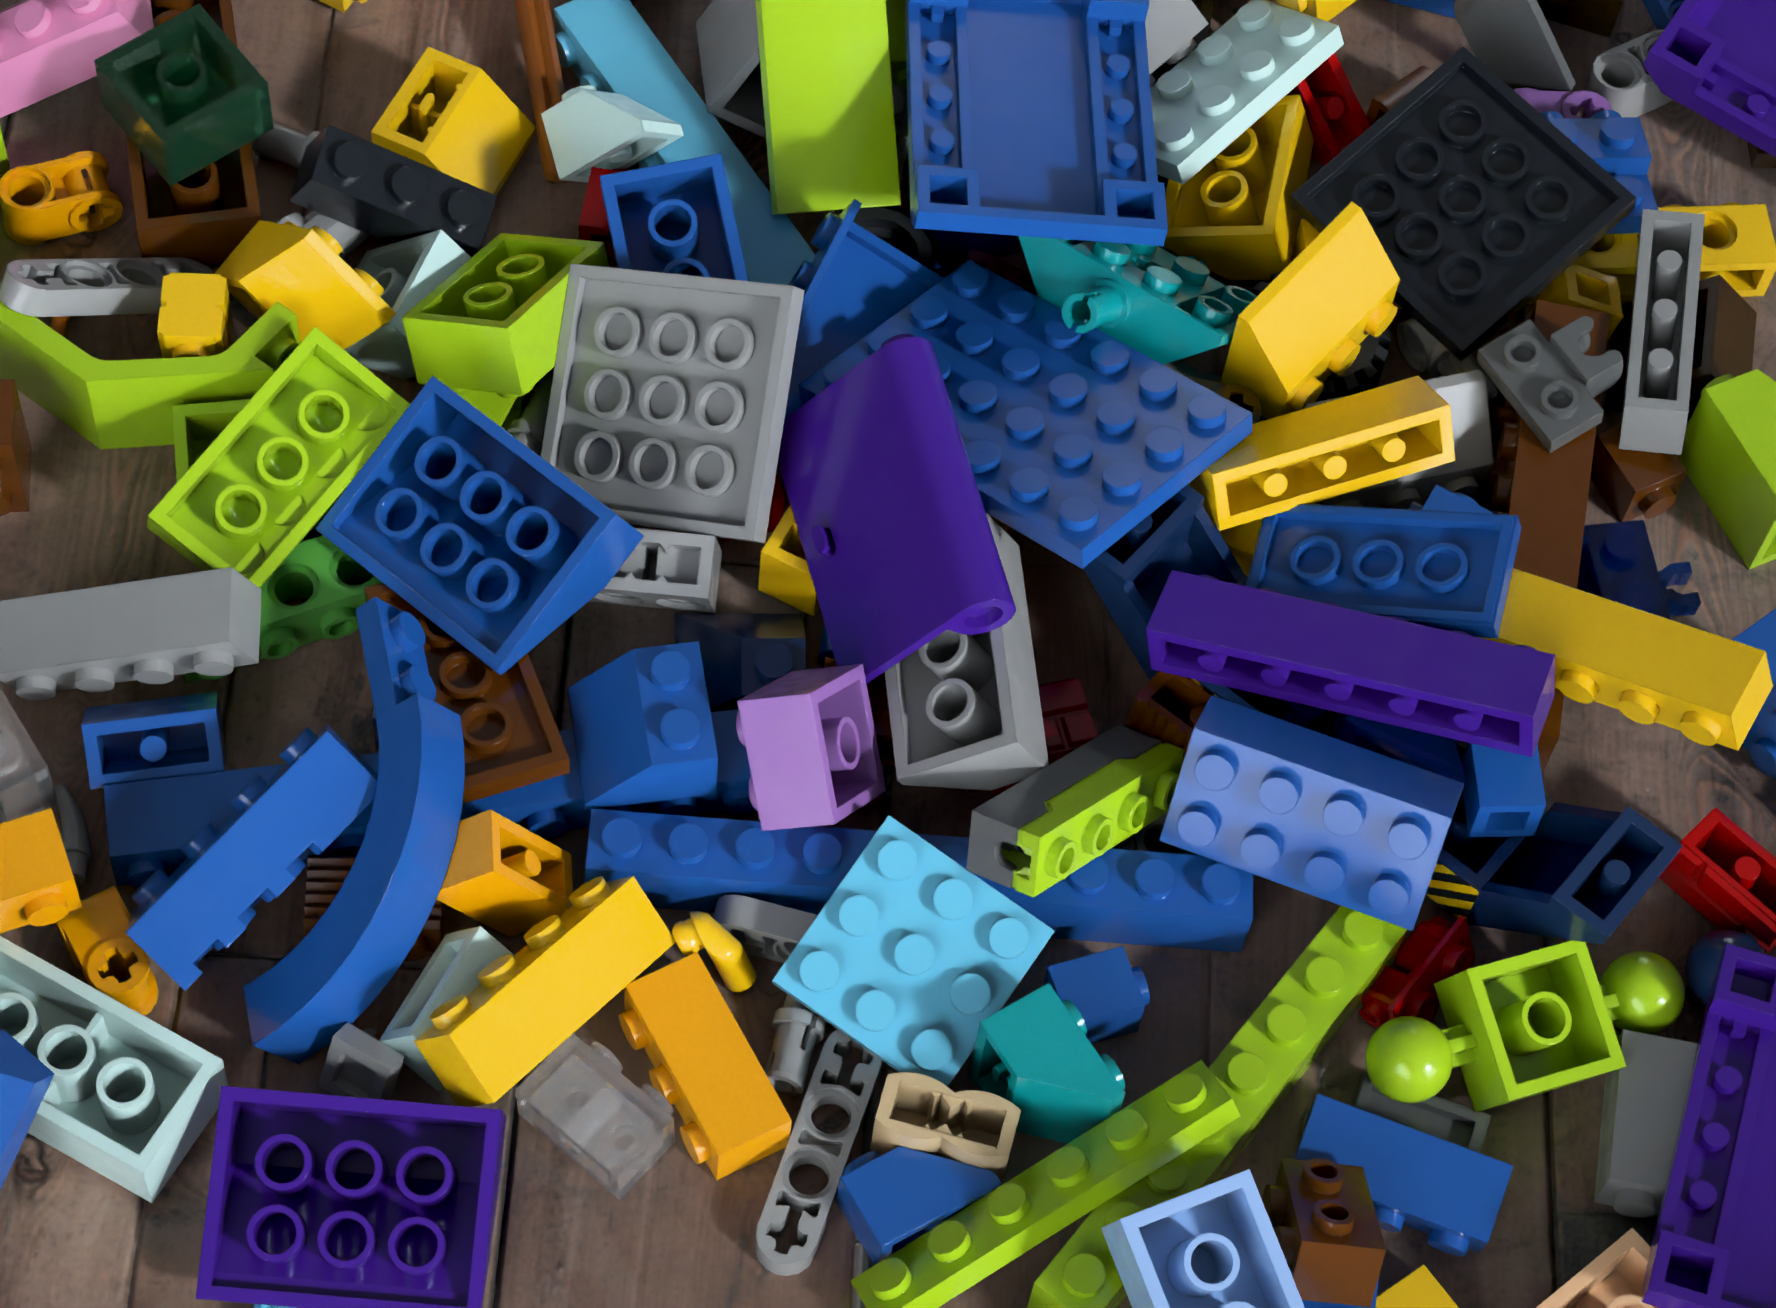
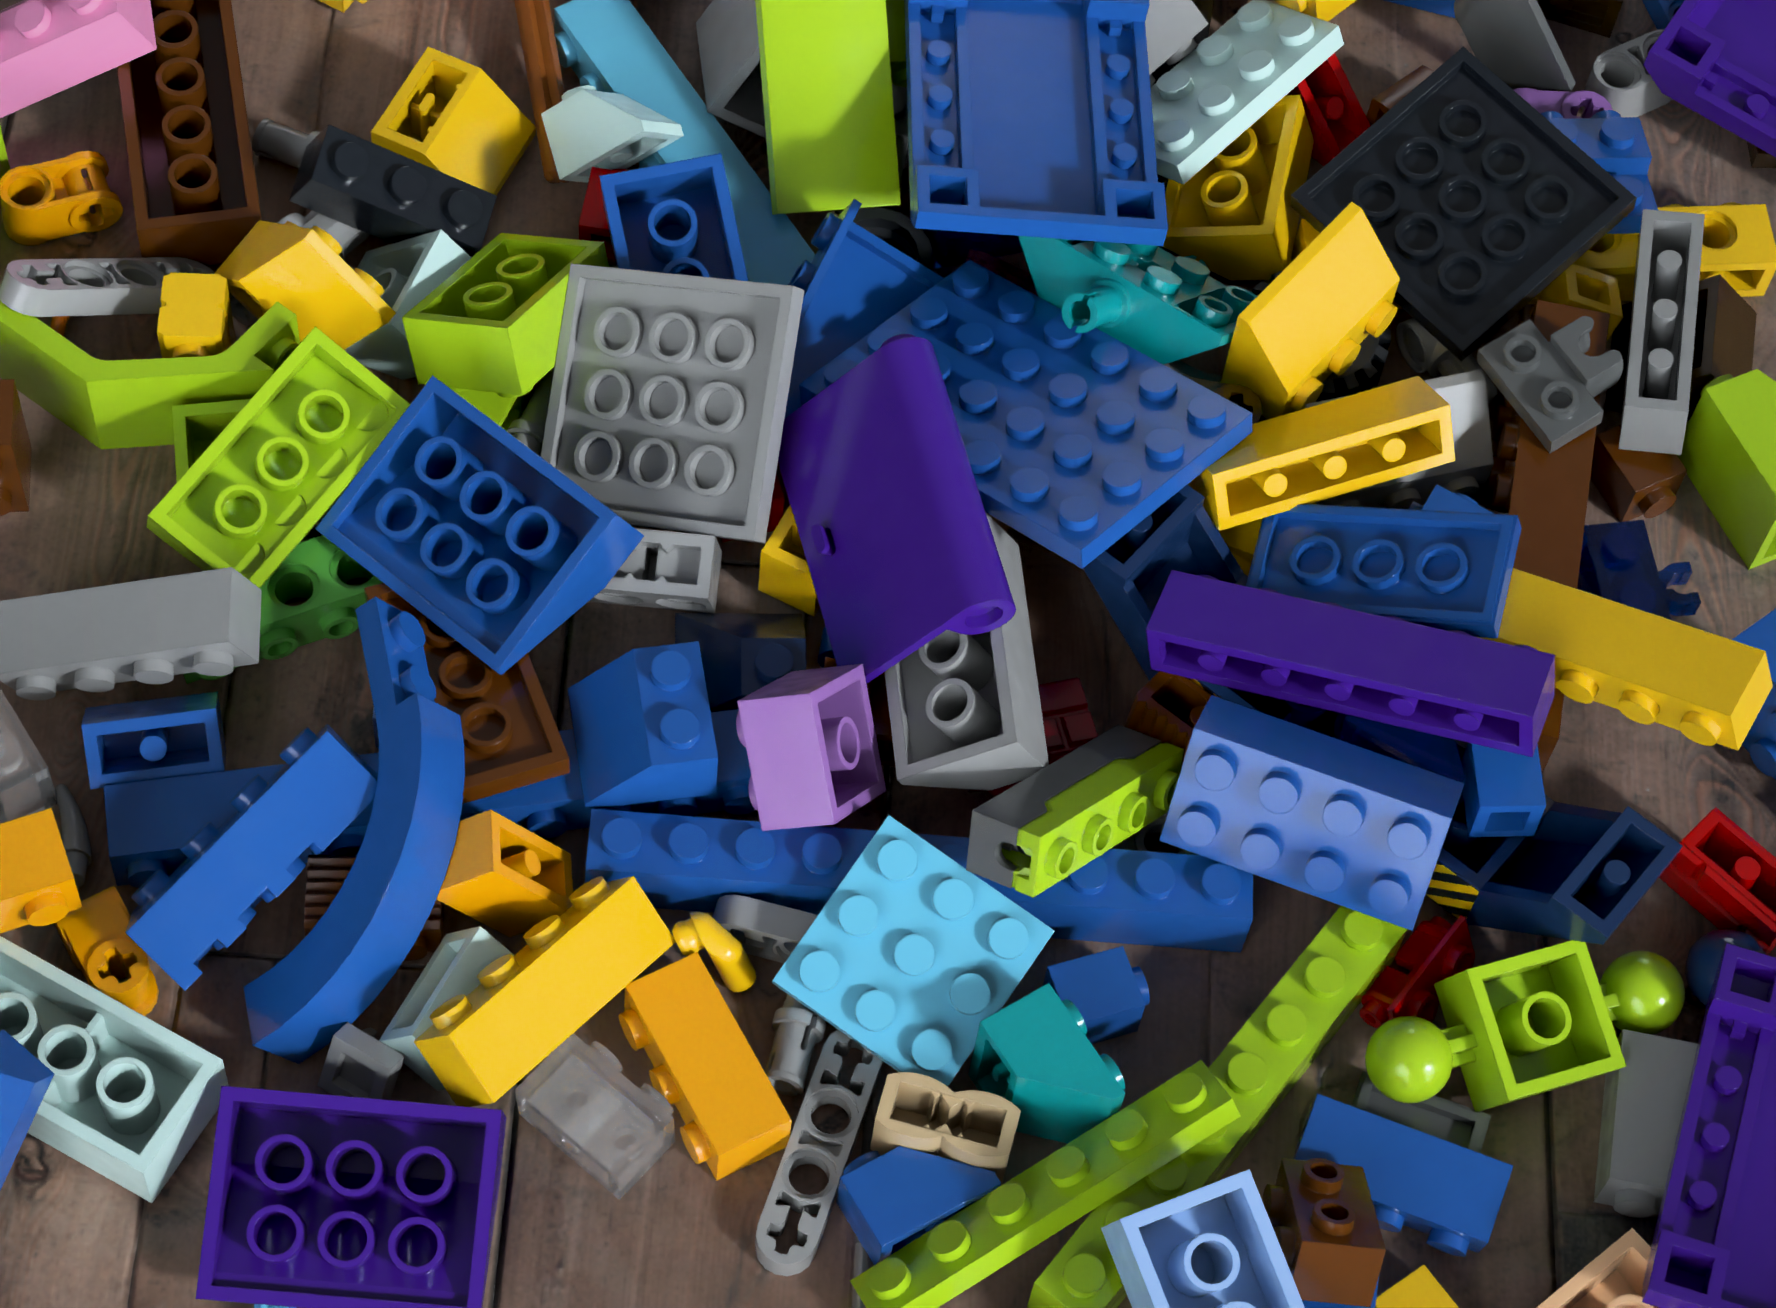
clear green brick [94,4,274,186] -> none

